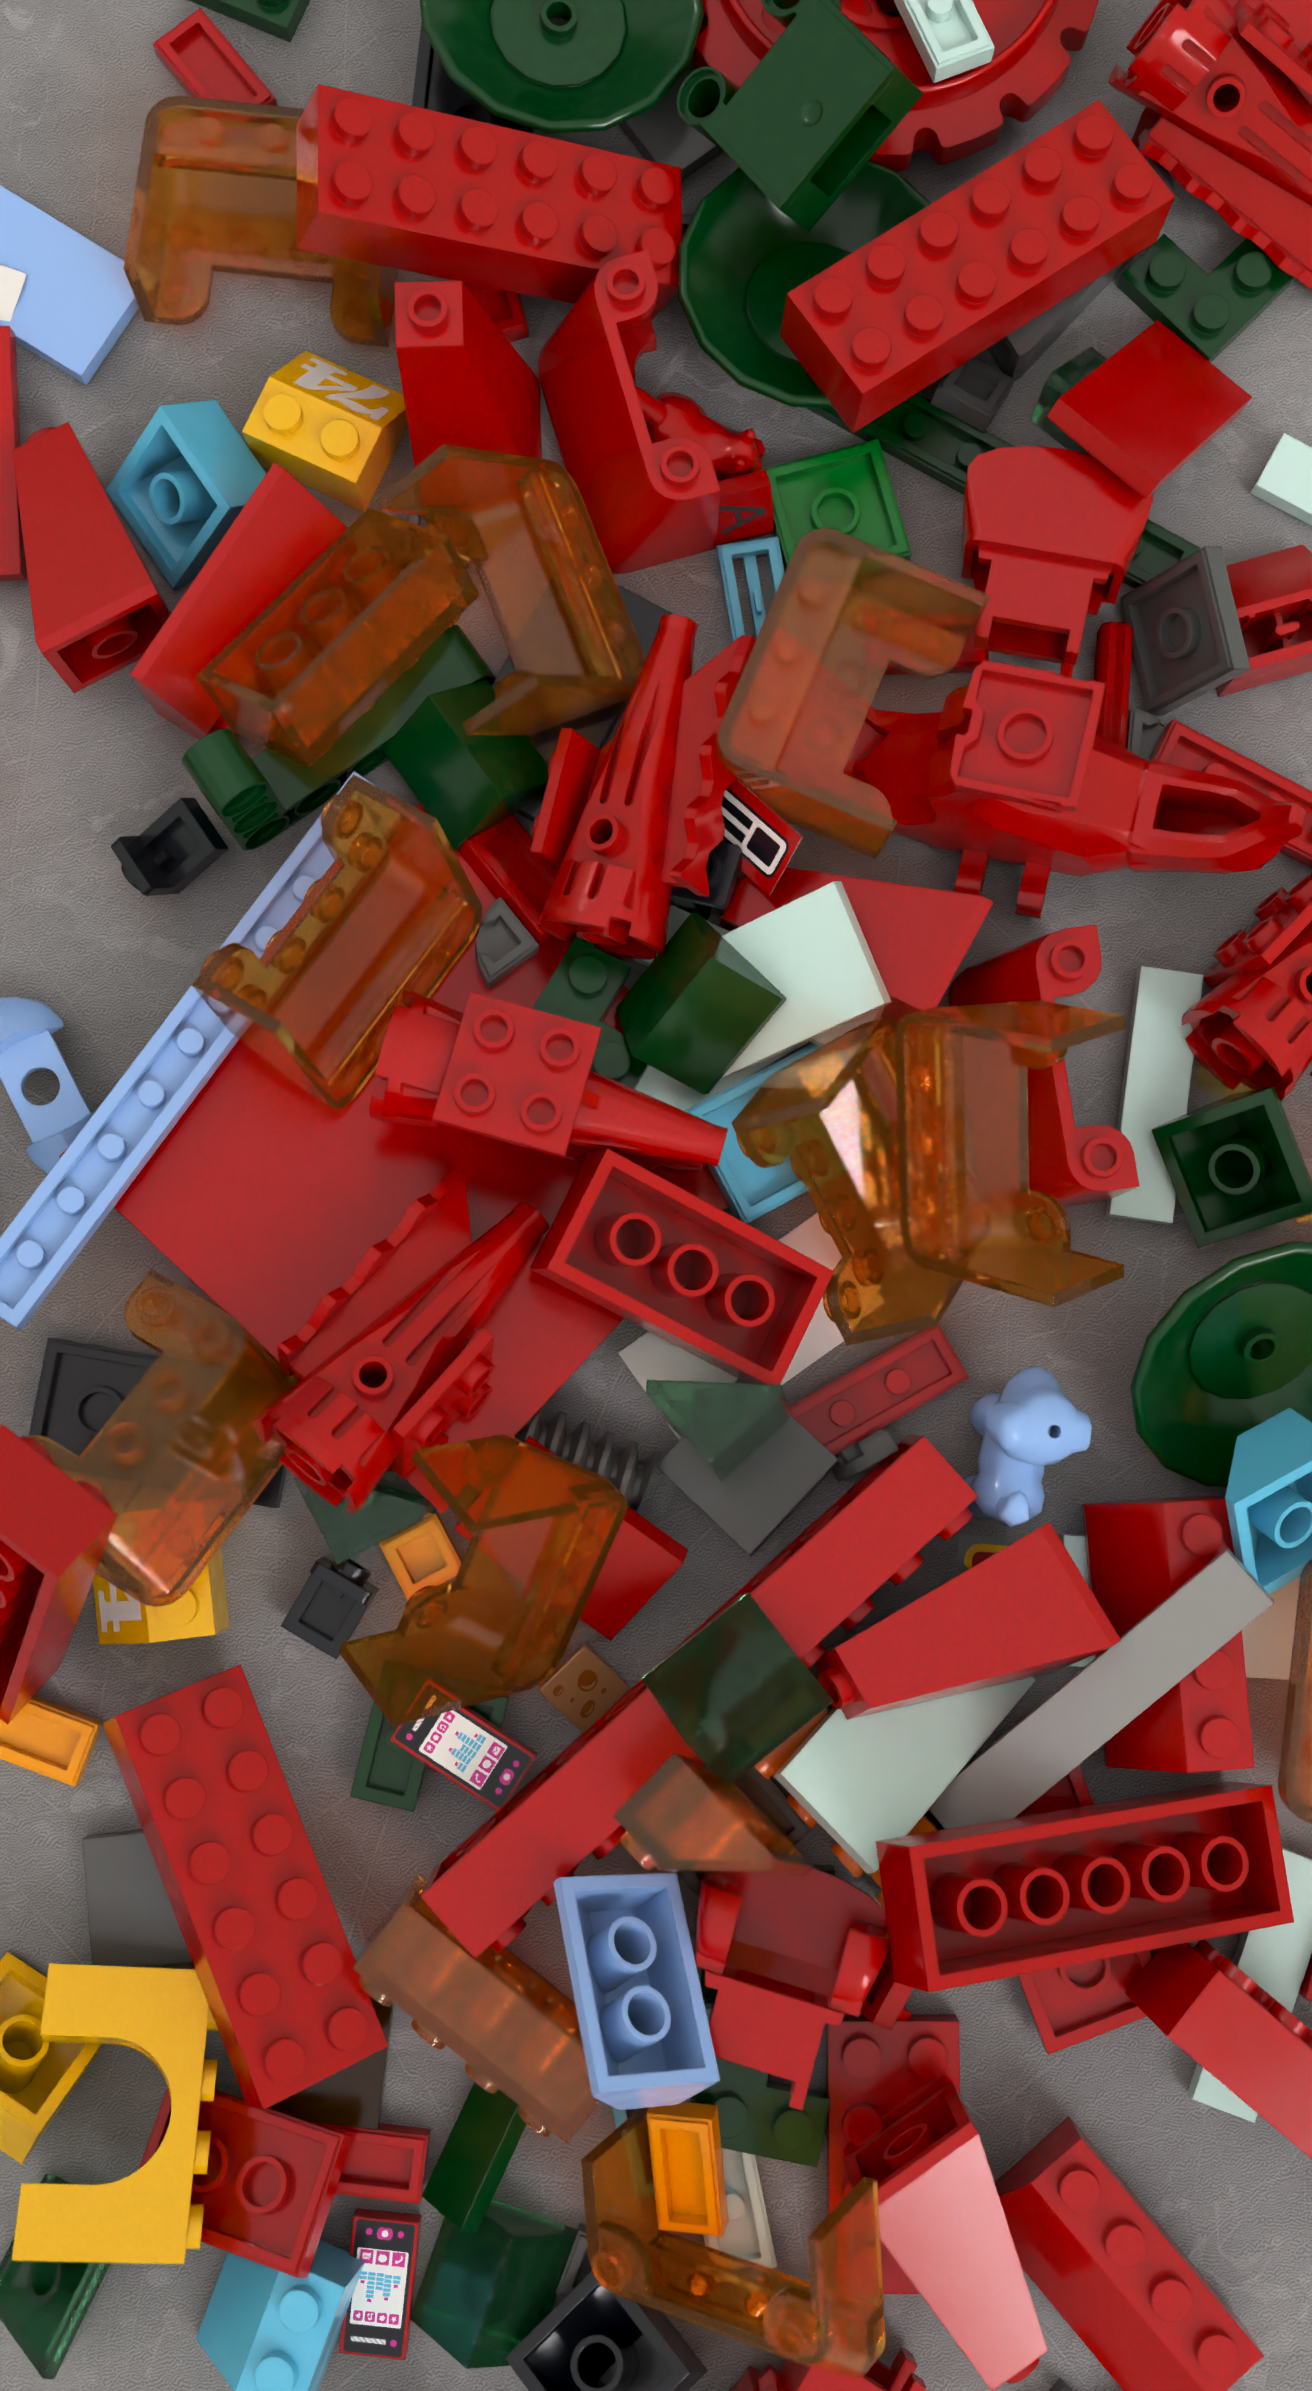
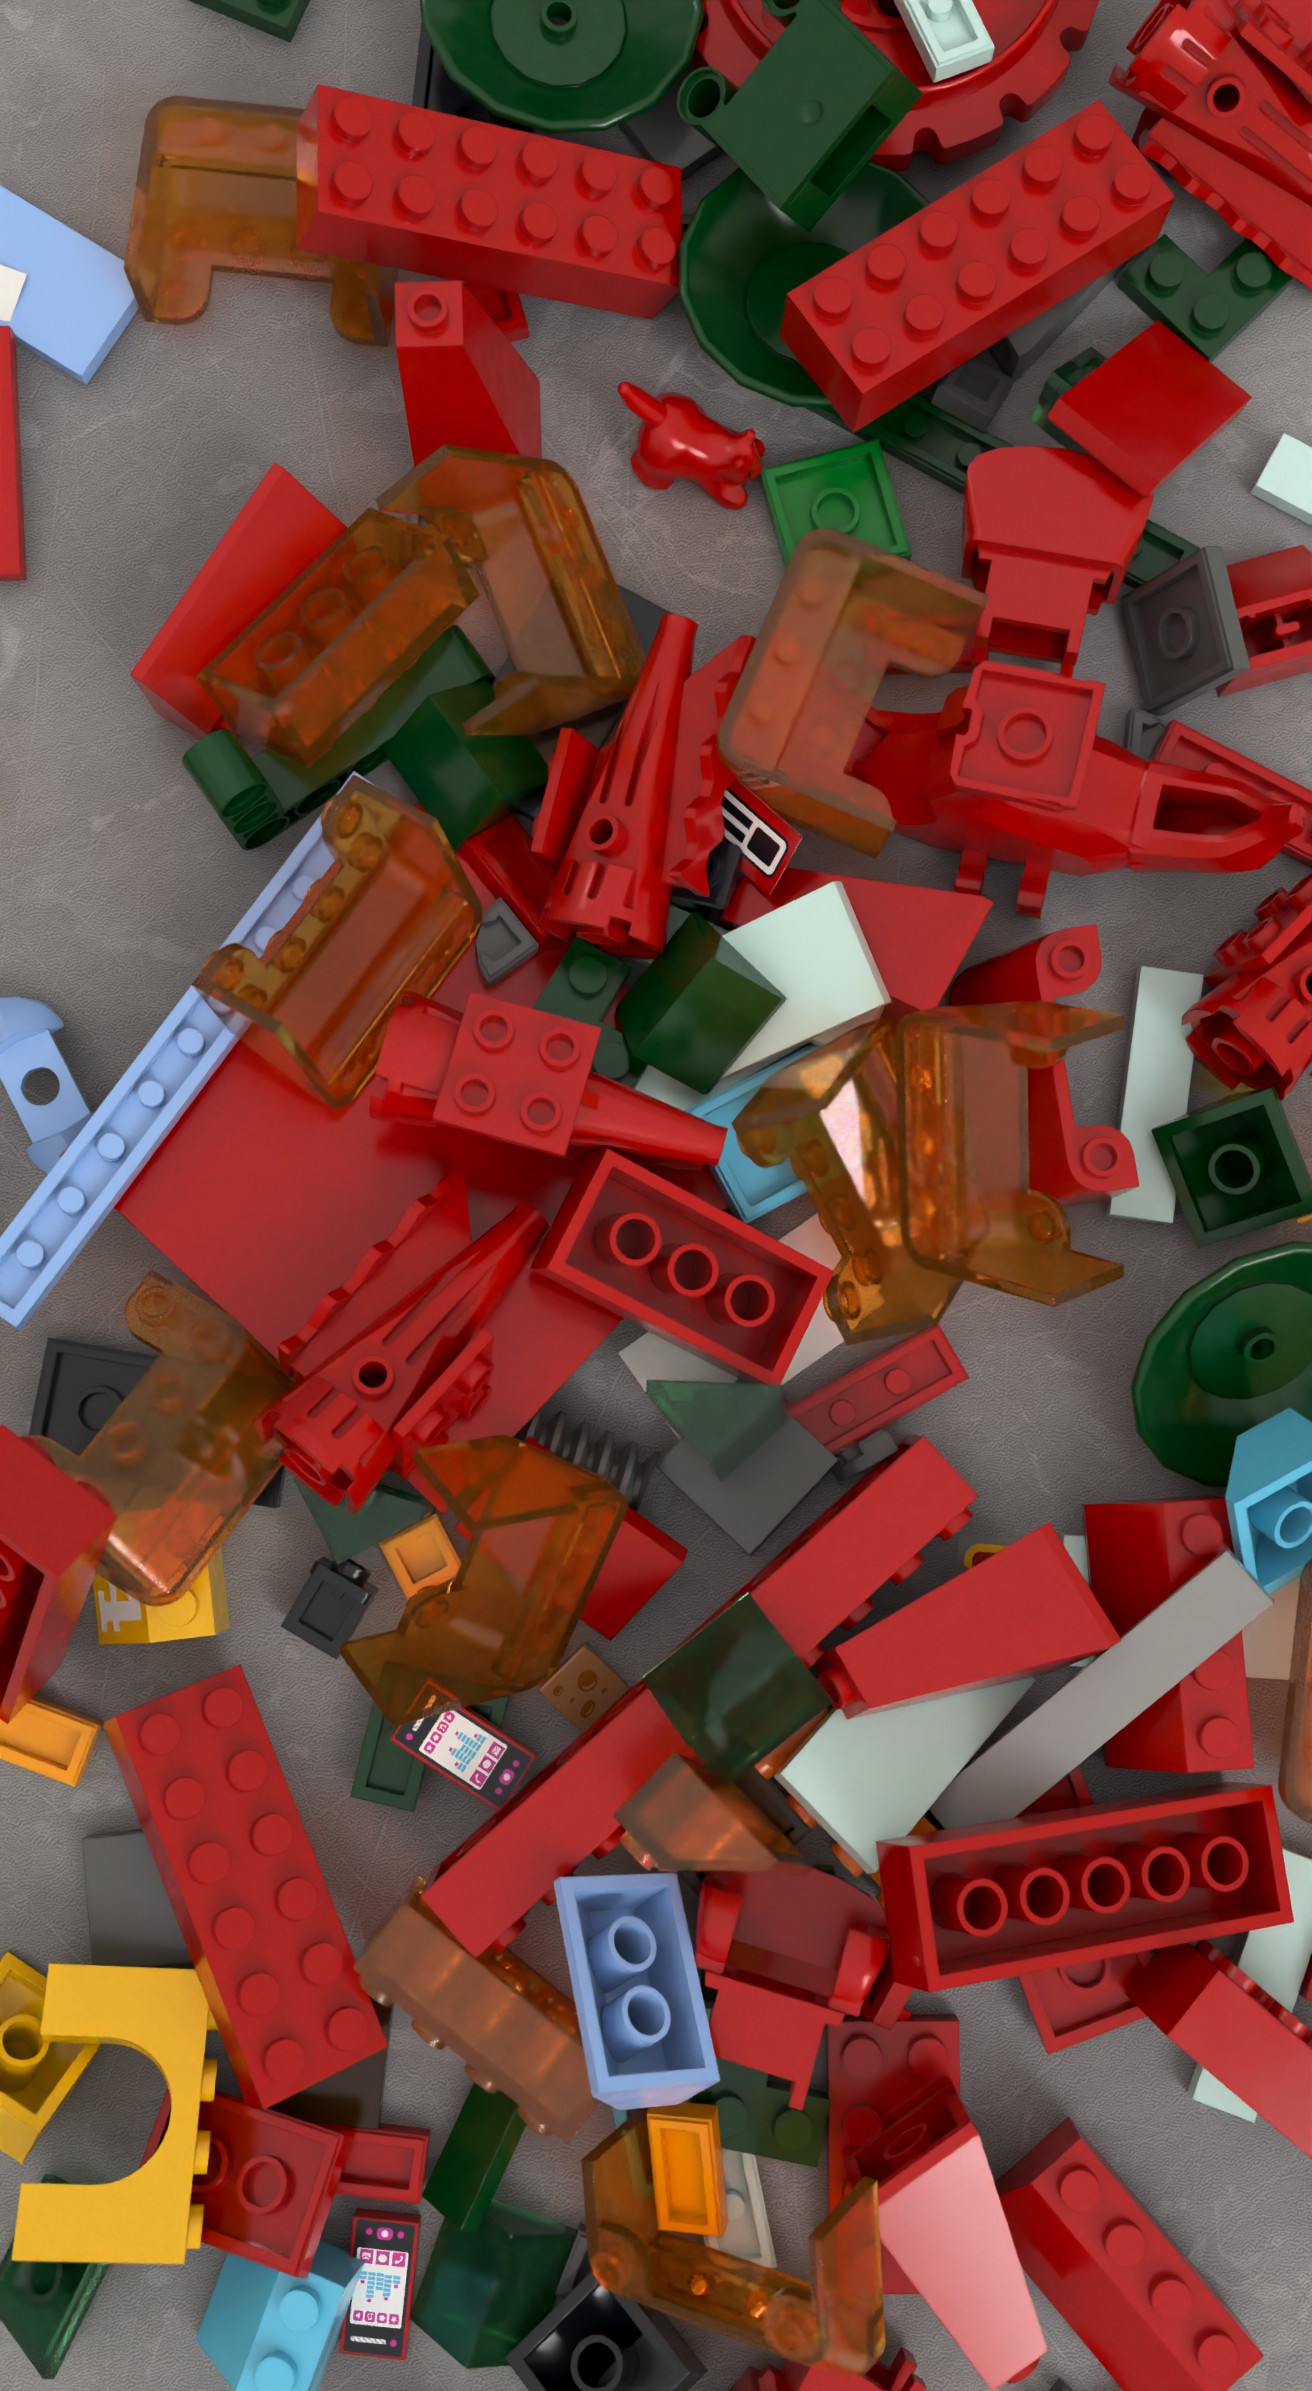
red slope [12,422,171,693] -> none
medium azure slope [106,400,266,589] -> none
black bracket [111,798,229,896] -> none
red tile [153,8,279,145] -> none
yellow slope [242,351,408,513] -> none
red windscreen [537,249,721,574] -> none
red tile [715,470,775,546] -> none
medium azure tile [717,537,797,646] -> none
light blue animal [963,1366,1092,1527] -> none
red axle [1094,622,1133,749] -> none

